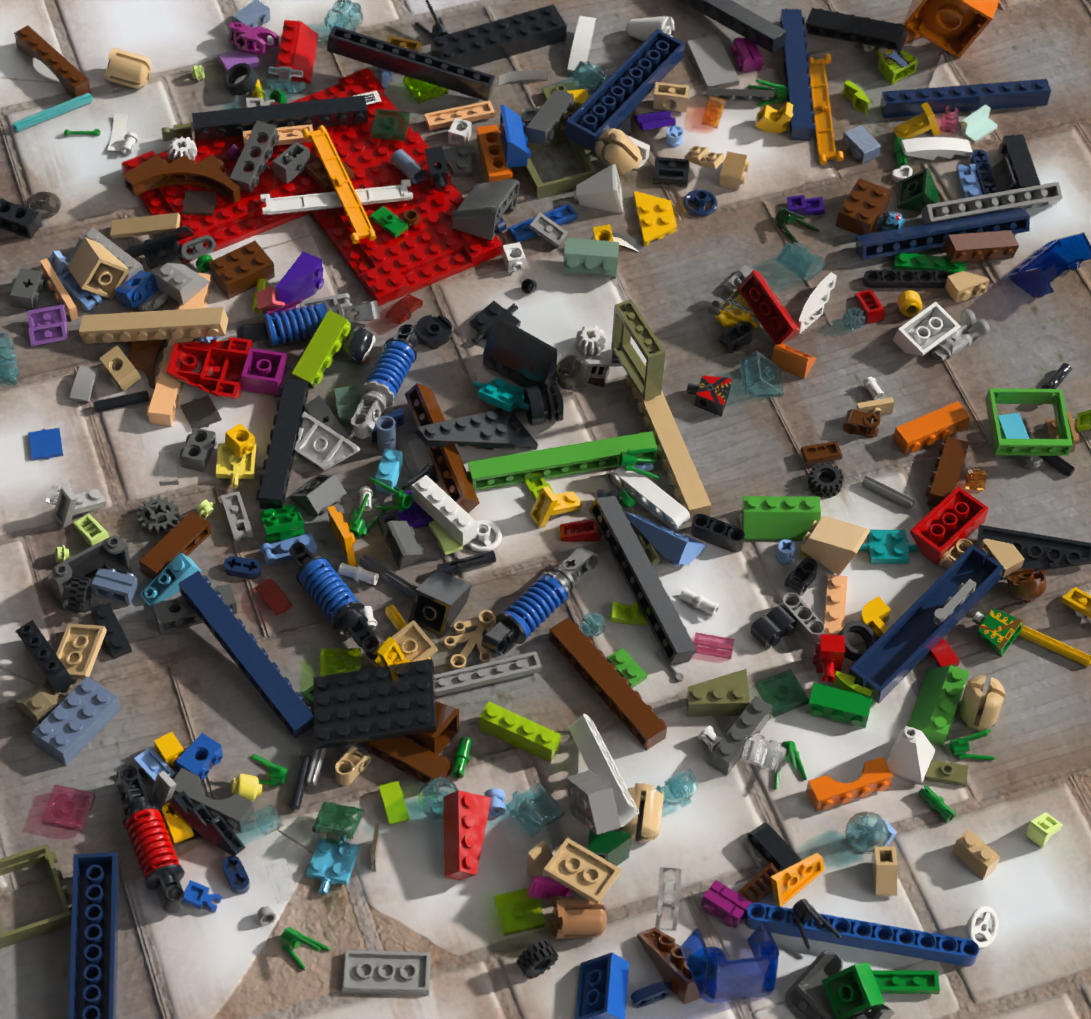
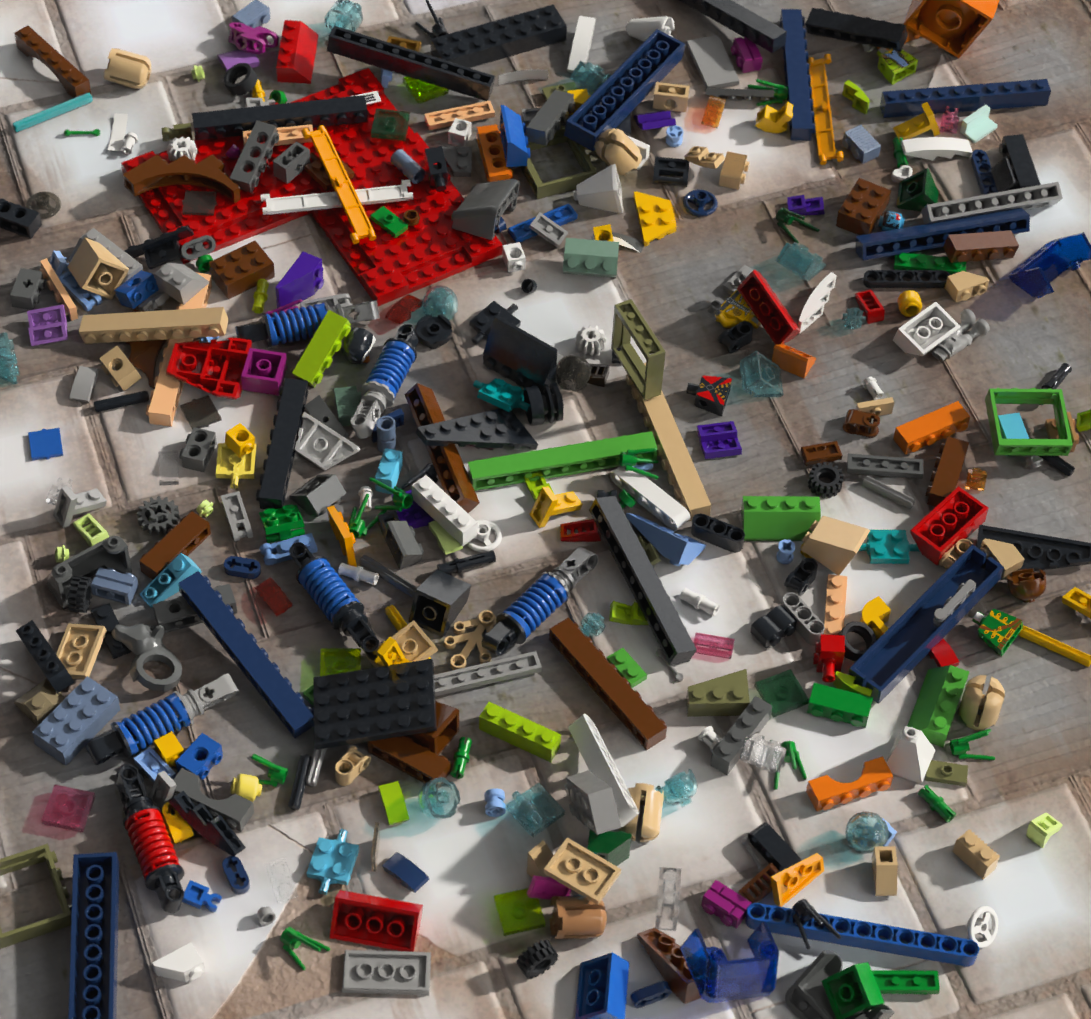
tan tile [110,213,180,238] -> none
clear light blue brick [252,804,284,836] -> none
coral panel [256,286,285,312] -> none
clear light blue plate [266,66,306,93] -> none
clear green piece [312,802,364,846] -> none
white pin [364,606,377,631] -> none
red wedge [443,790,491,881] -> none
medium blue plate [956,164,983,198] -> none
none -> piece [85,674,239,765]
none -> dark grey animal [112,623,182,692]
none -> white slope [152,942,205,982]
none -> red slope [329,890,423,952]
none -> dark blue slope [382,852,429,893]
none -> clear light blue cylinder [422,285,458,320]
none -> dark purple slope [697,421,742,459]
none -> dark grey plate [847,453,923,479]

